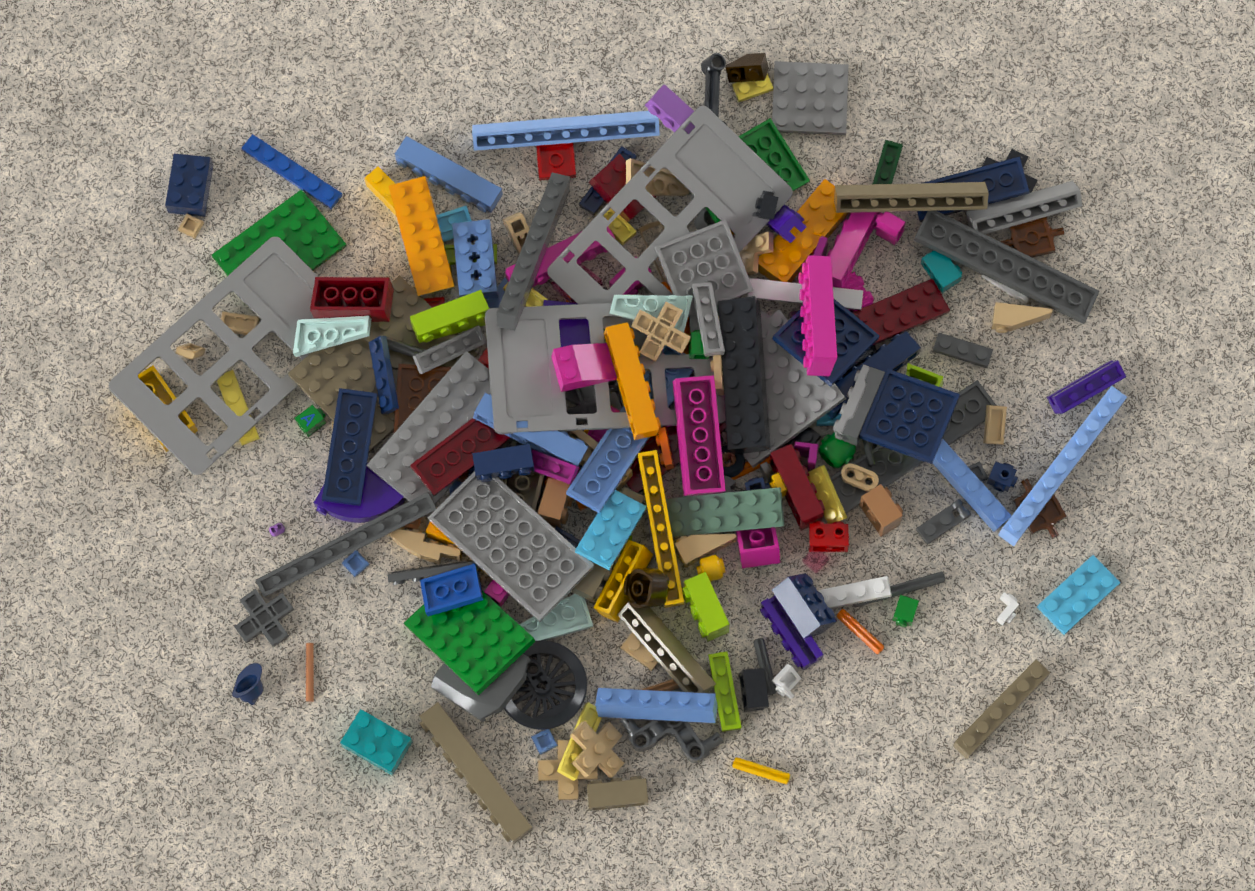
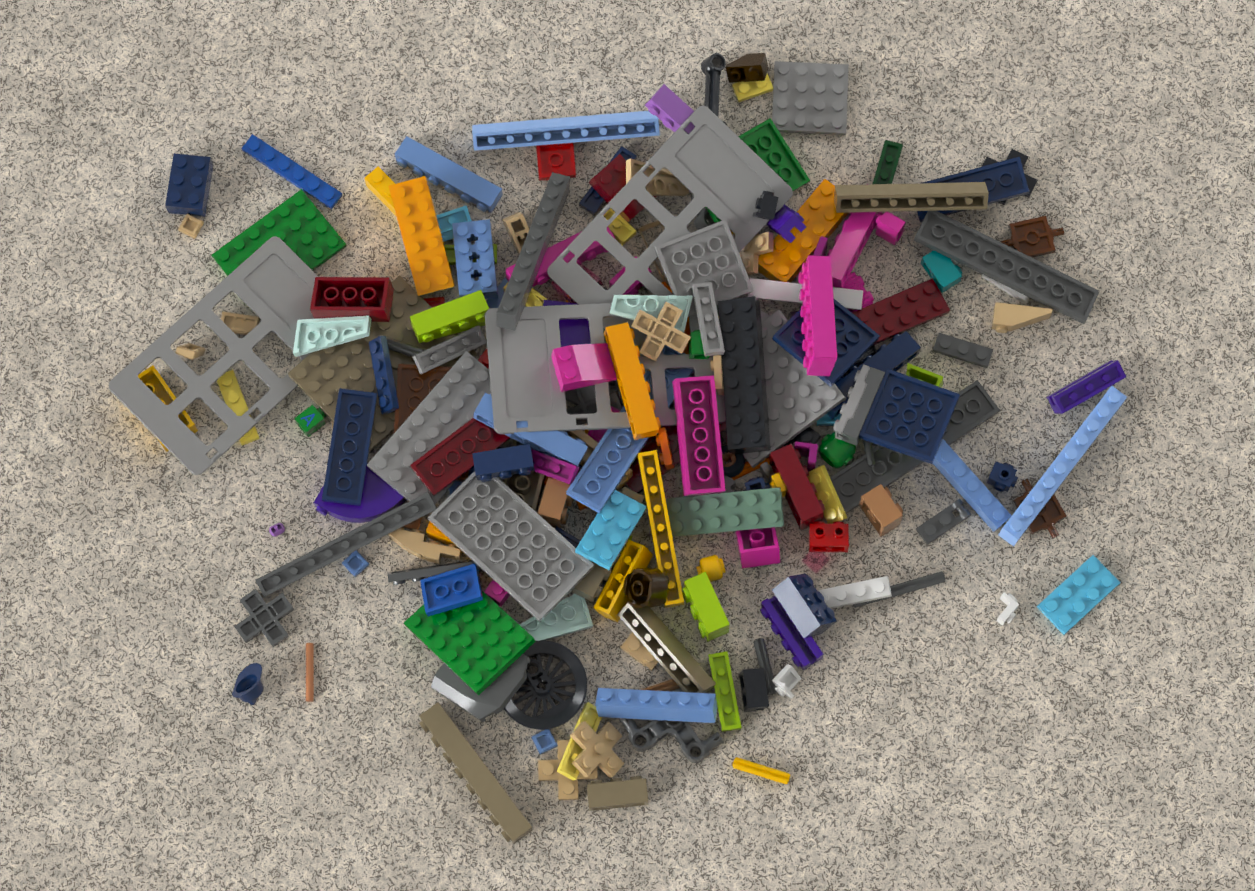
teal brick [340,709,413,776] -> none
tan slope [674,534,737,568] -> none
orange axle [836,609,884,654] -> none
tan plate [841,463,879,491] -> none
green brick [892,595,919,627] -> none
dark tan brick [953,659,1050,759] -> none
light grey brick [966,181,1082,234] -> none
dark grey tile [968,461,989,481] -> none
tan tile [983,405,1007,445] -> none

